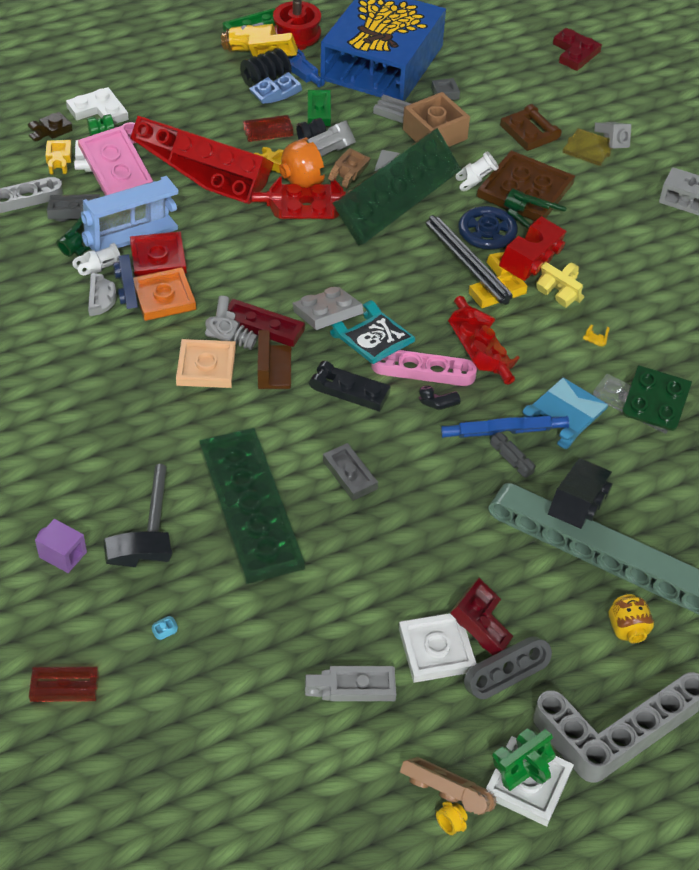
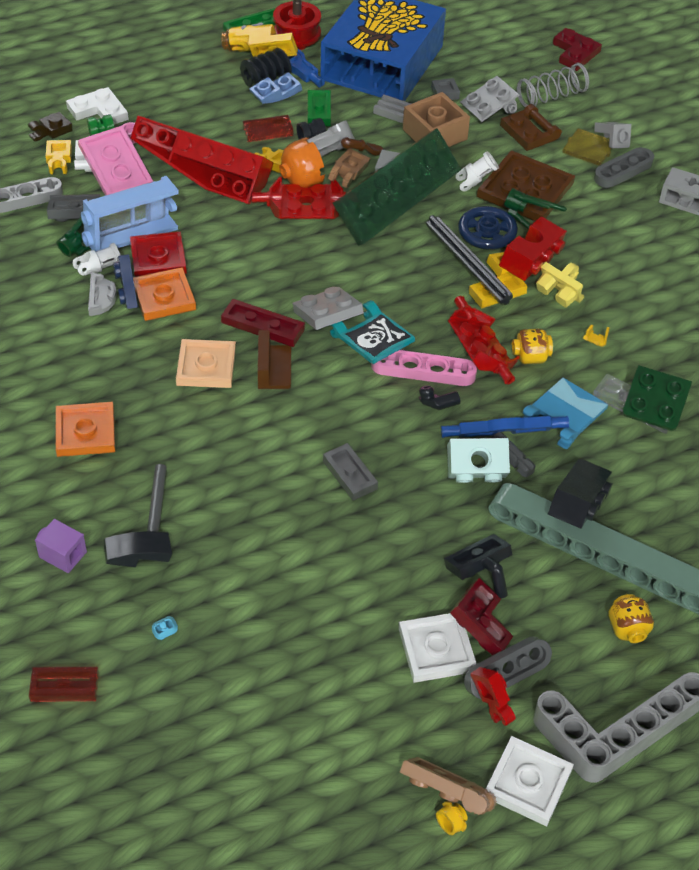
clear green plate [199,428,305,584] -> none
light grey piece [205,296,258,350] -> none
light grey hinge [305,666,396,701] -> none
black plate [309,361,391,412] -> none
green hips [492,728,556,791] -> none
none -> orange plate [56,402,115,457]
none -> reddish brown piece [341,137,384,155]
none -> black plate [444,534,513,599]
none -> light aqua brick [447,438,510,483]
none -> light grey hinge [460,76,519,122]
none -> red plate [470,667,516,726]
none -> yellow head [512,329,553,364]
none -> light grey piece [517,63,589,107]
none -> dark grey plate [594,147,654,188]

